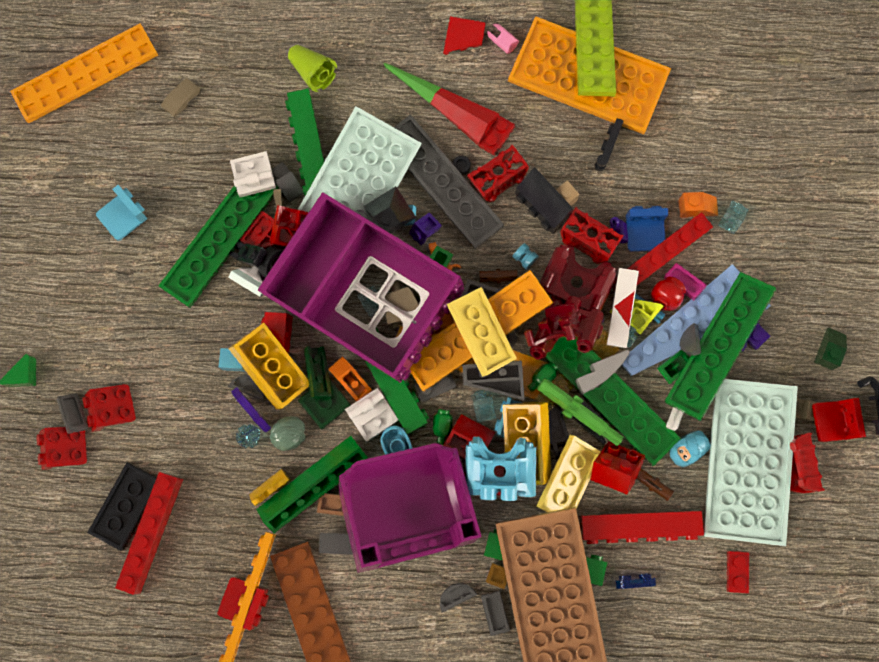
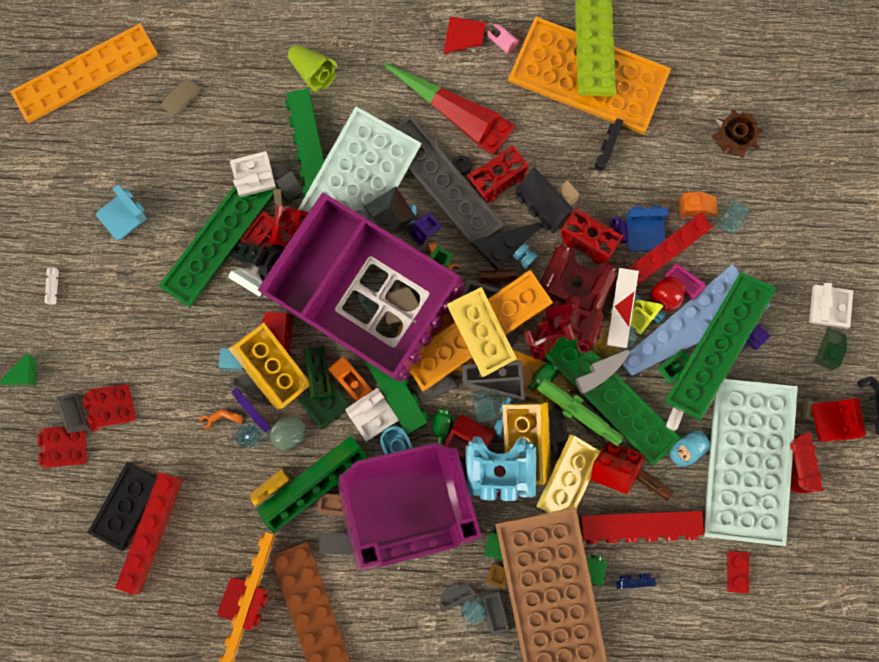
dark grey tile [680,323,701,356] -> none
none -> white axle [44,268,59,305]
none -> orange arm [199,409,245,429]
none -> clear light blue gear [461,599,486,625]
none -> black wing [471,222,542,270]
none -> reddish brown brick [712,109,763,158]
none -> white plate [809,283,853,329]

